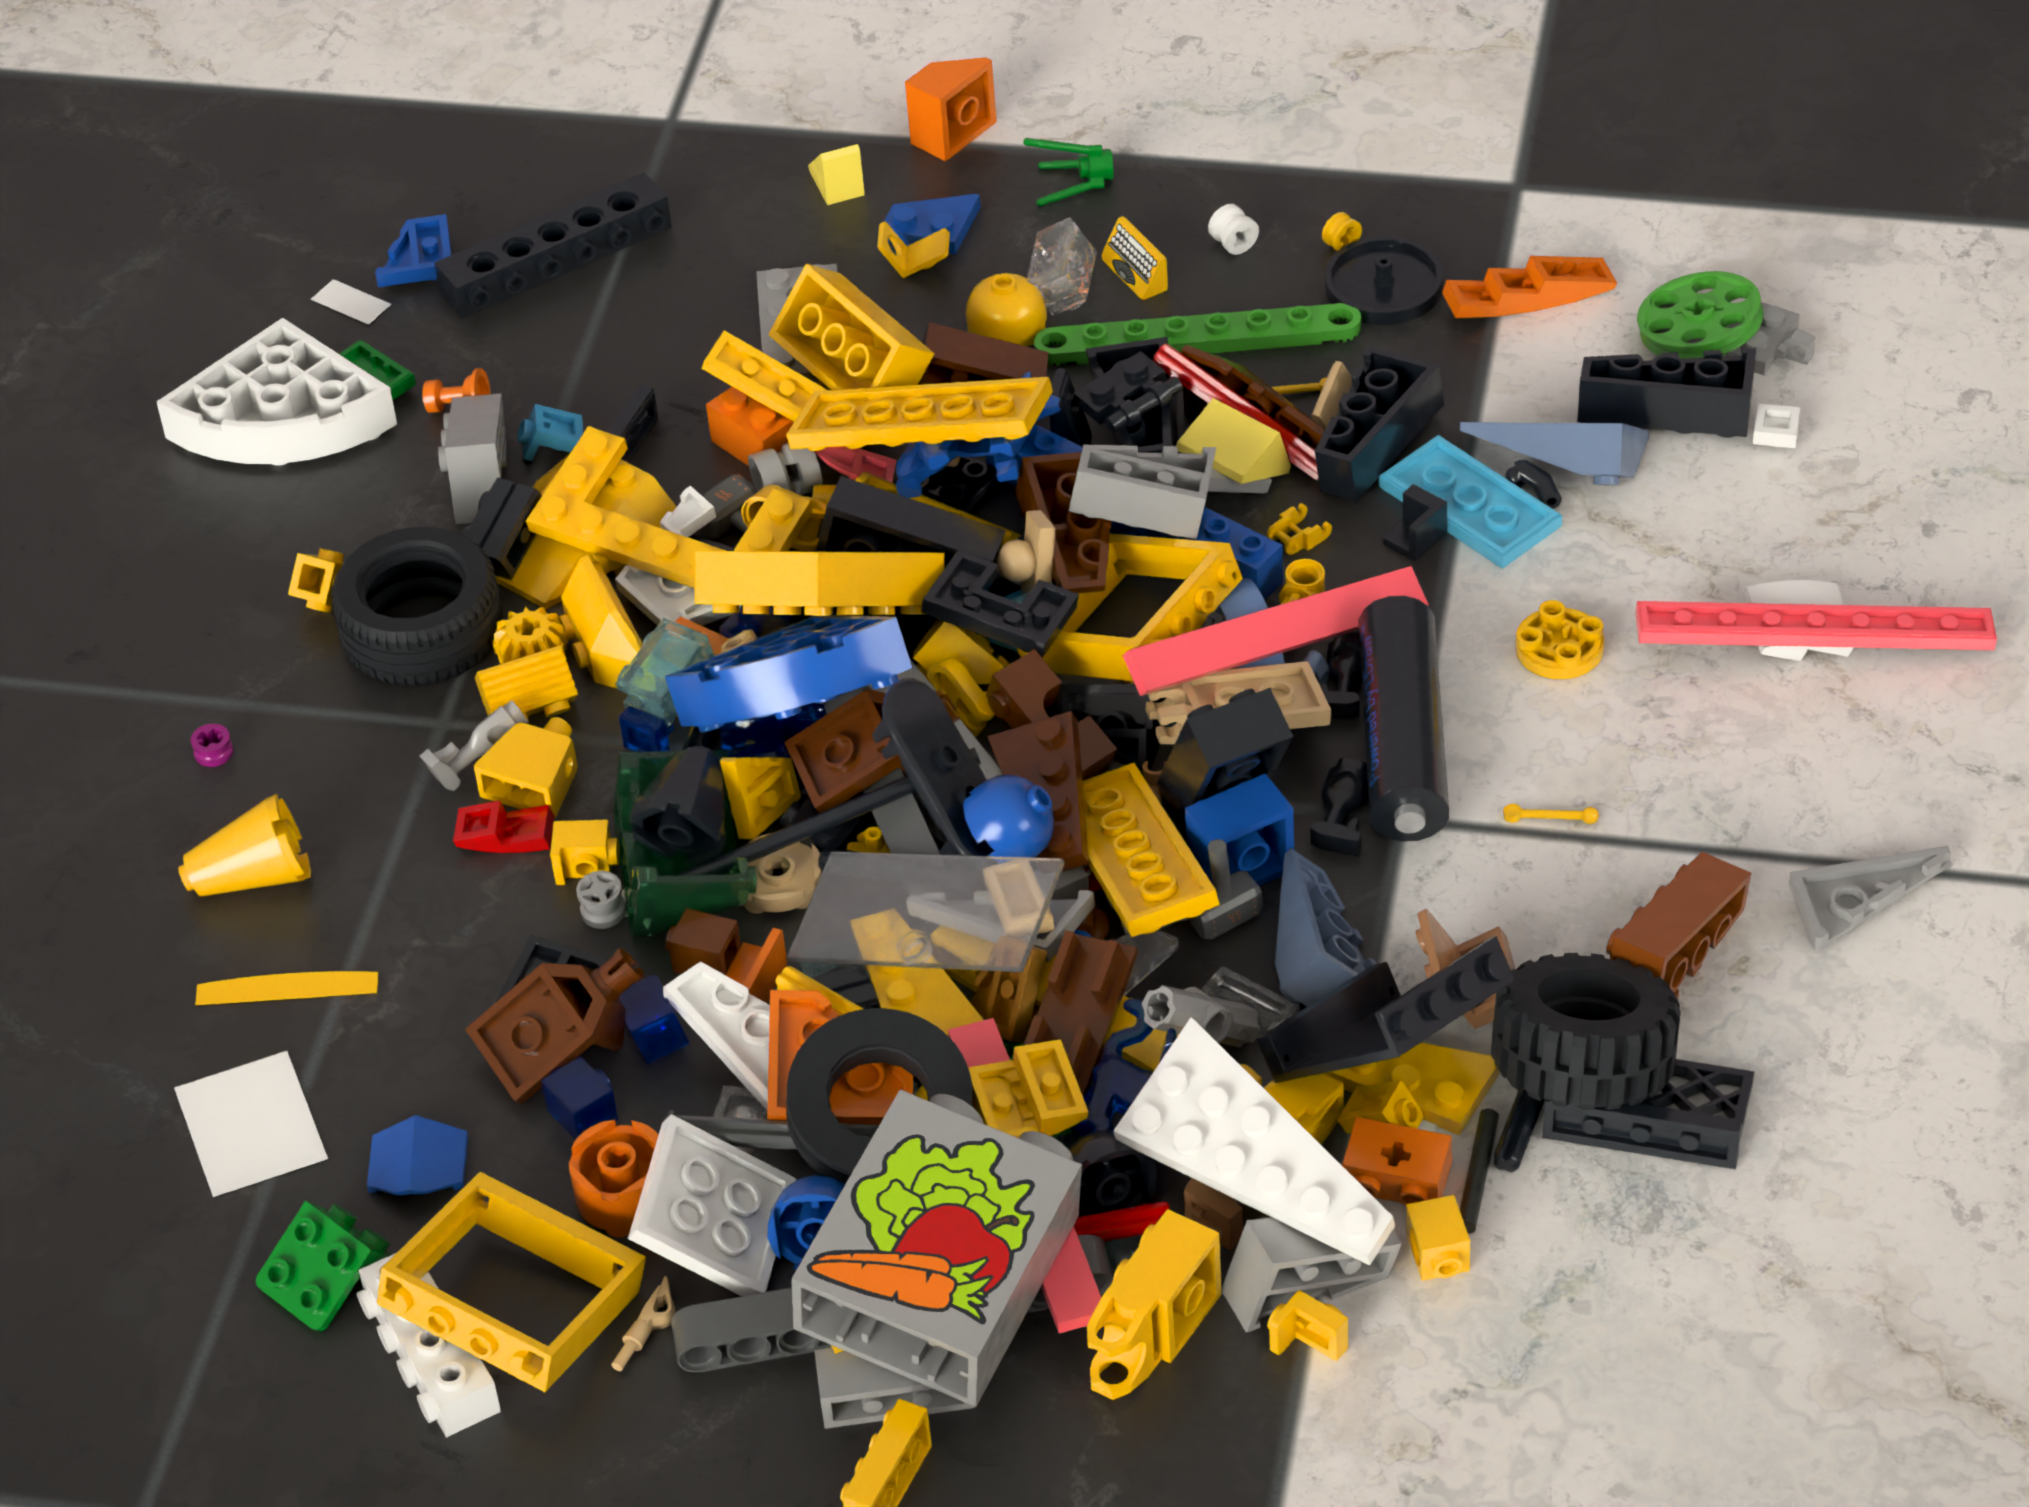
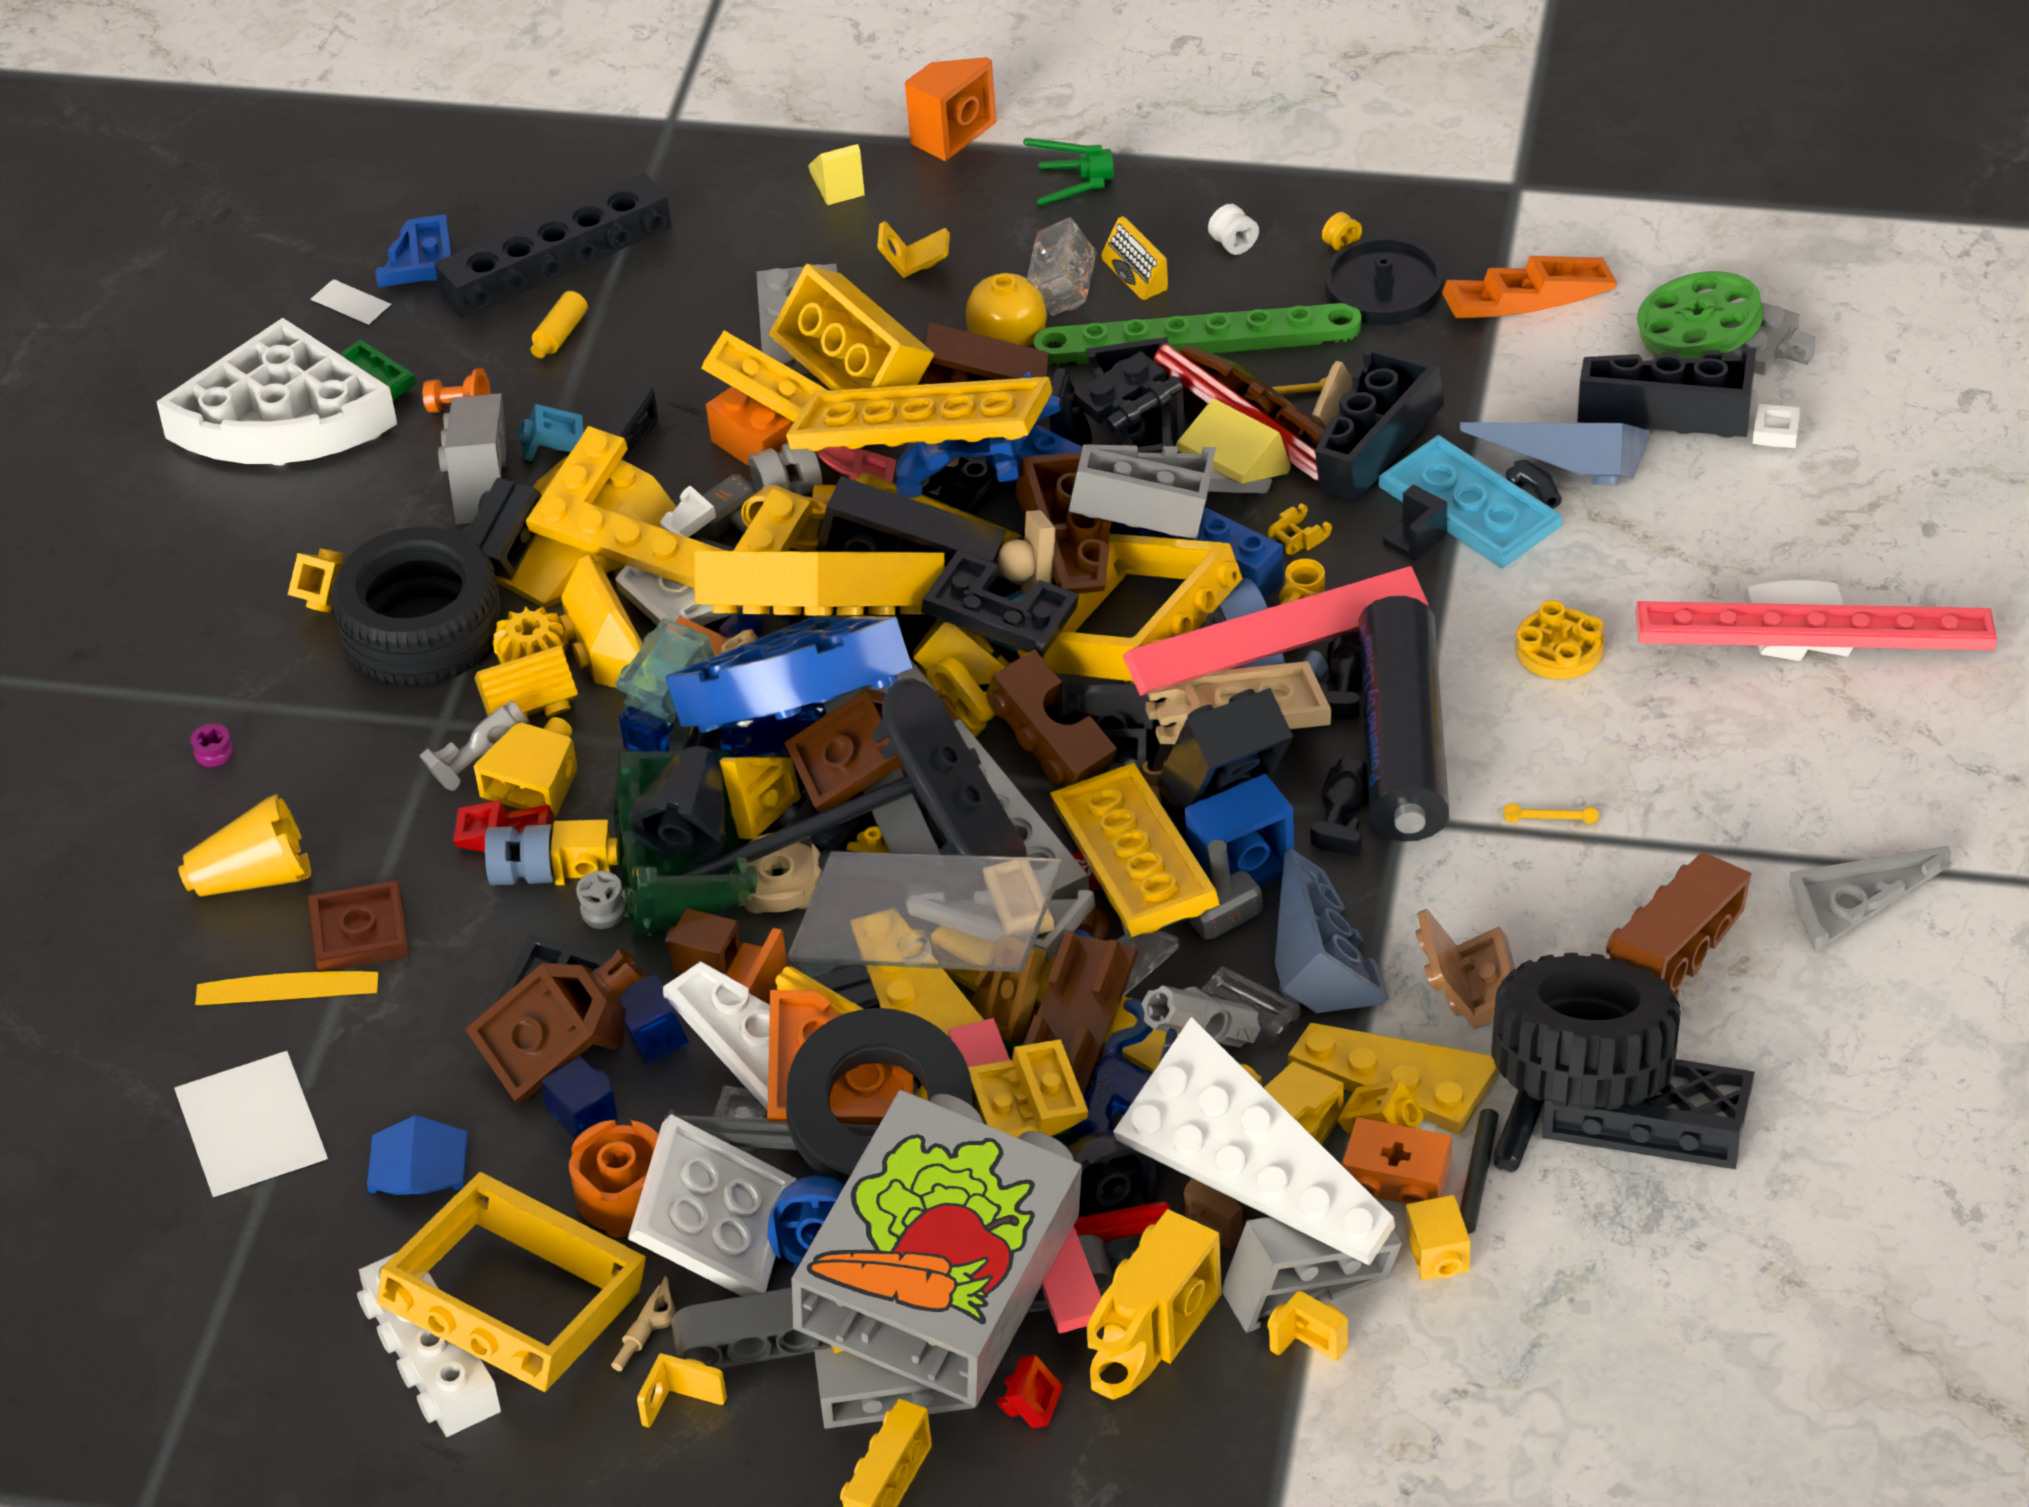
green bracket [256,1200,392,1331] -> none
blue wing [884,194,981,255] -> none
blue cylinder [963,774,1054,866] -> none
reddish brown wing [987,711,1089,876] -> none
black panel [1256,936,1515,1083] -> none
none -> copper tile [308,880,410,972]
none -> sand blue wheel [485,824,555,886]
none -> yellow cylinder [530,291,588,358]
none -> yellow bracket [637,1353,727,1428]
none -> red tile [996,1355,1063,1429]

